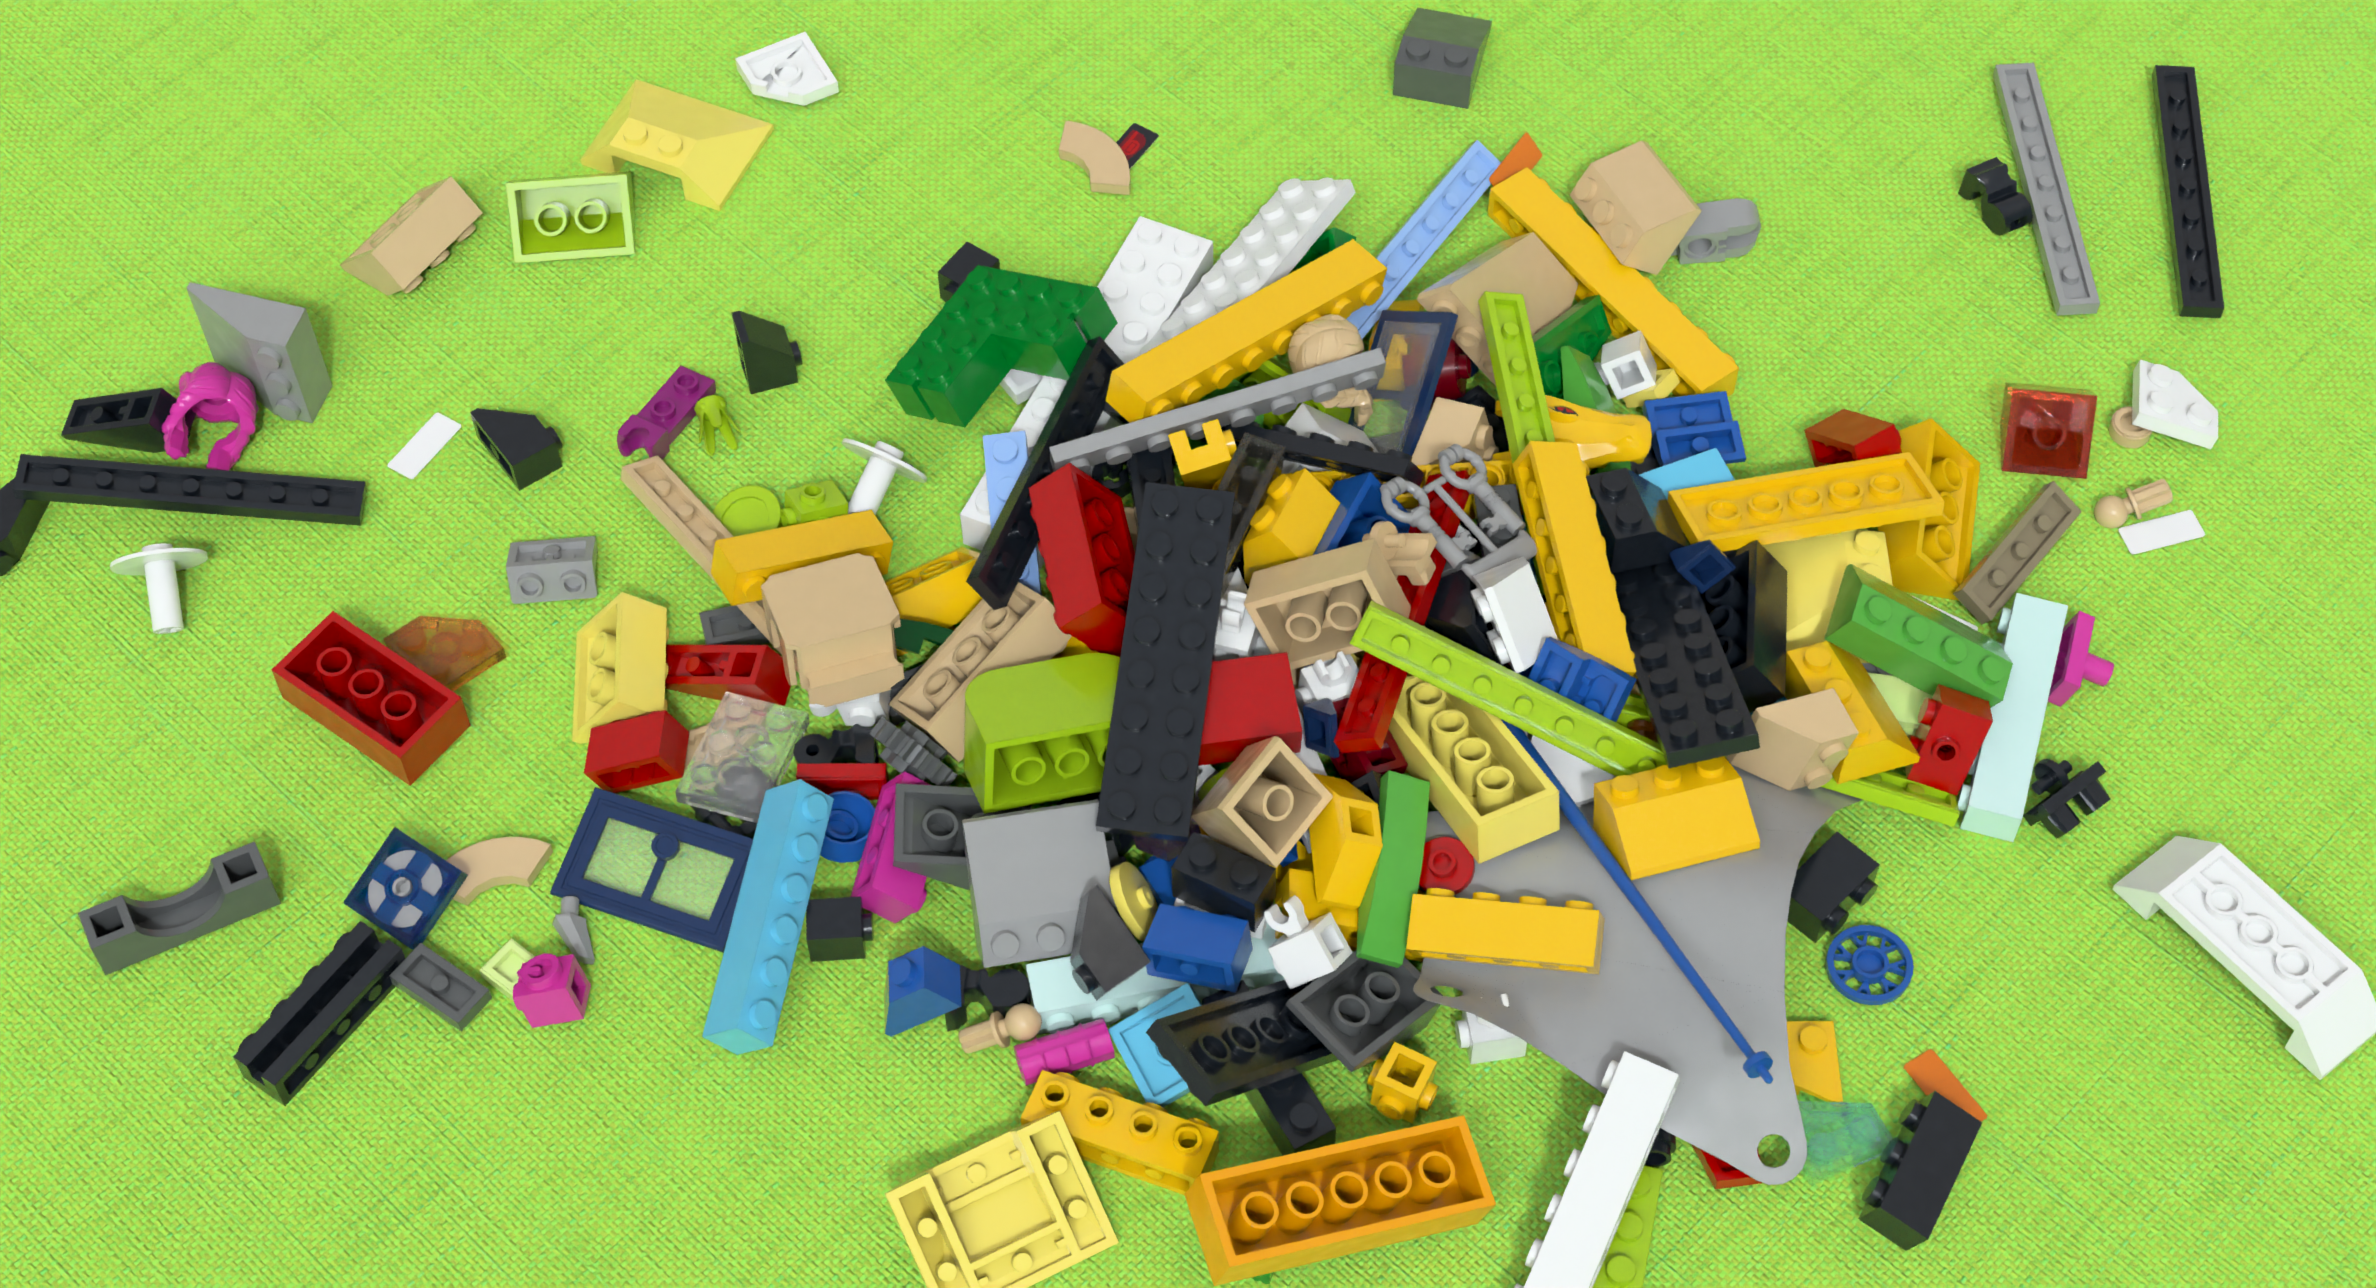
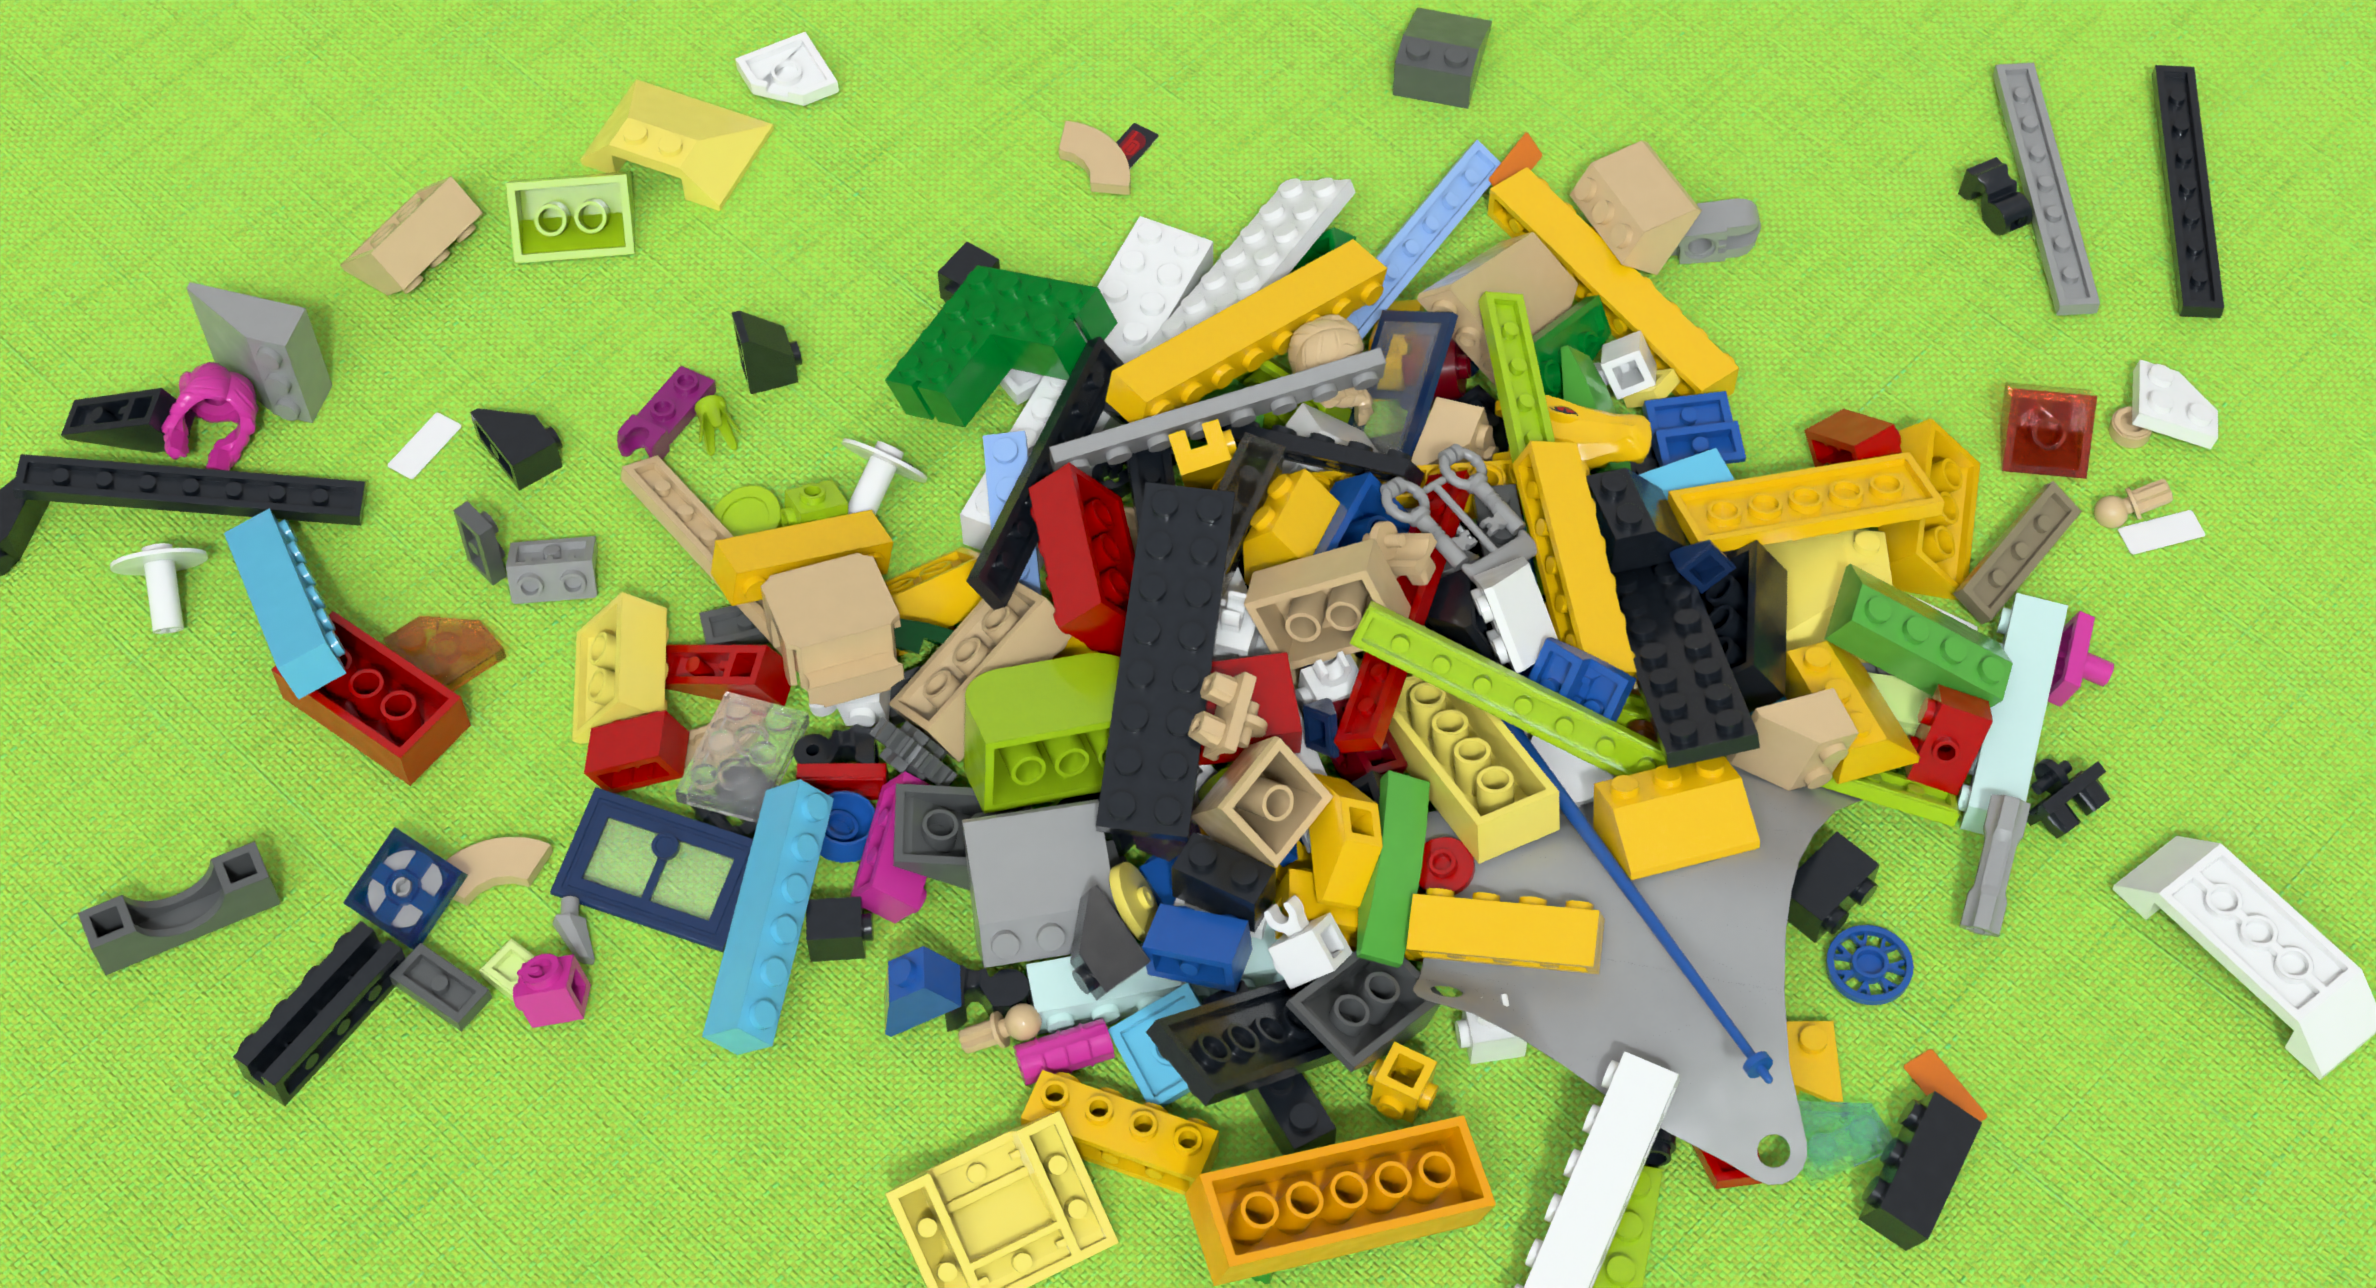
none -> medium azure brick [224,508,346,700]
none -> dark grey plate [453,501,507,586]
none -> tan hips [1188,672,1268,761]
none -> light grey axle [1959,794,2031,937]

